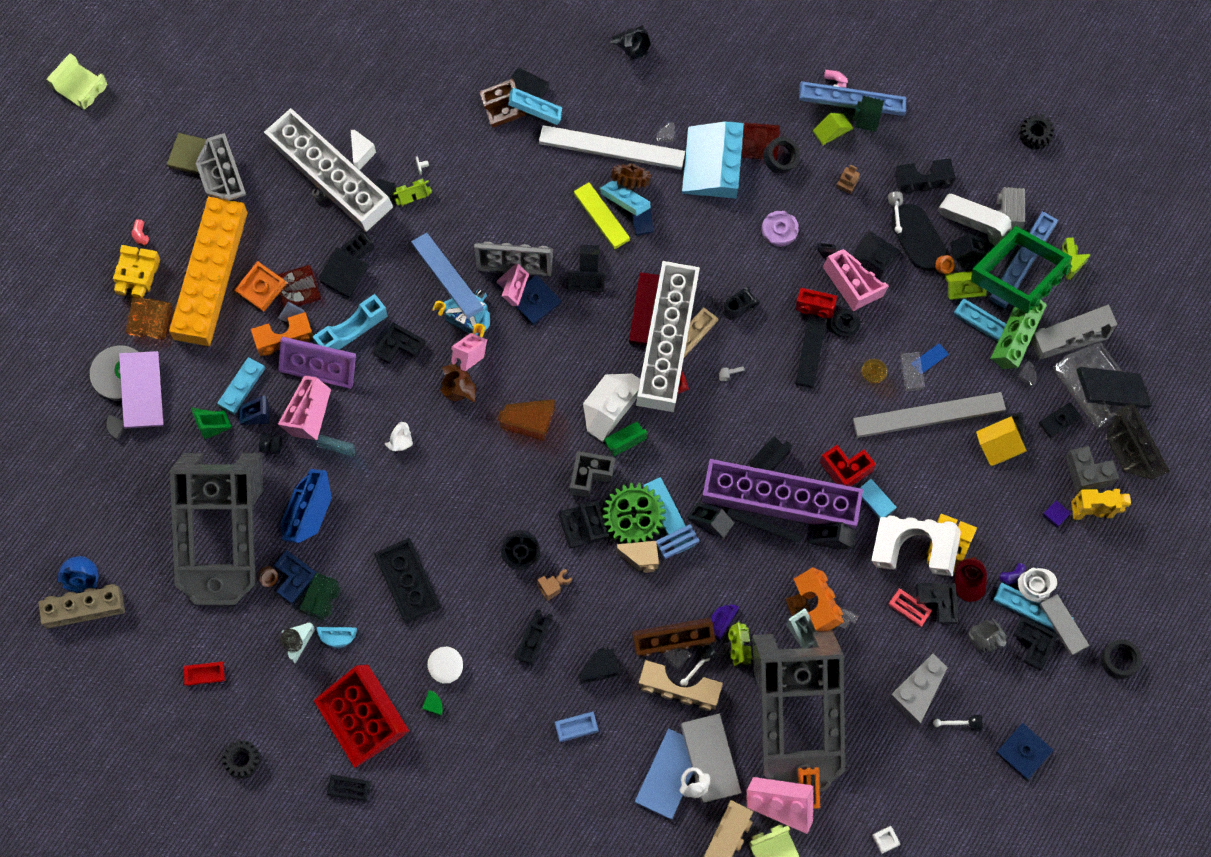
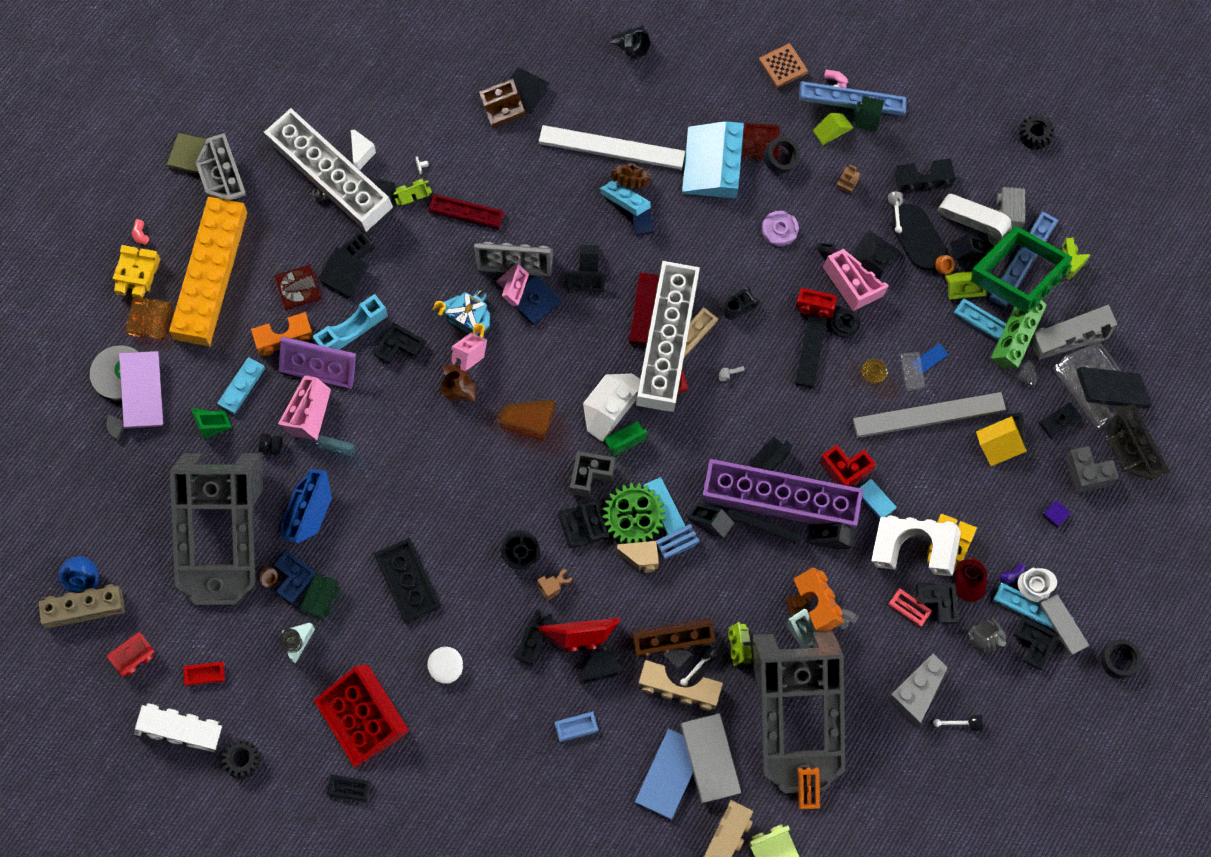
yellowish green panel [46,54,107,110] -> none
orange tile [235,261,287,312] -> none
dark blue slope [240,396,270,425] -> none
sand blue tile [279,302,305,321] -> none
medium azure tile [317,627,357,648] -> none
white piece [385,422,413,452] -> none
medium blue tile [411,233,484,319] -> none
green tile [422,690,443,716] -> none
medium azure plate [509,88,562,125] -> none
neon yellow tile [574,183,630,250] -> none
clear tile [656,122,675,141] -> none
white piece [679,767,710,798] -> none
dark purple tile [711,604,739,641] -> none
bright pink wedge [747,777,813,834] -> none
white tile [872,826,901,854] -> none
dark blue plate [996,723,1054,780] -> none
yellow hips [1071,489,1131,520] -> none
none -> red bracket [106,631,155,676]
none -> white wedge [134,704,222,752]
none -> dark red tile [428,194,505,230]
none -> red wedge [538,618,620,652]
none -> nougat tile [759,43,808,89]

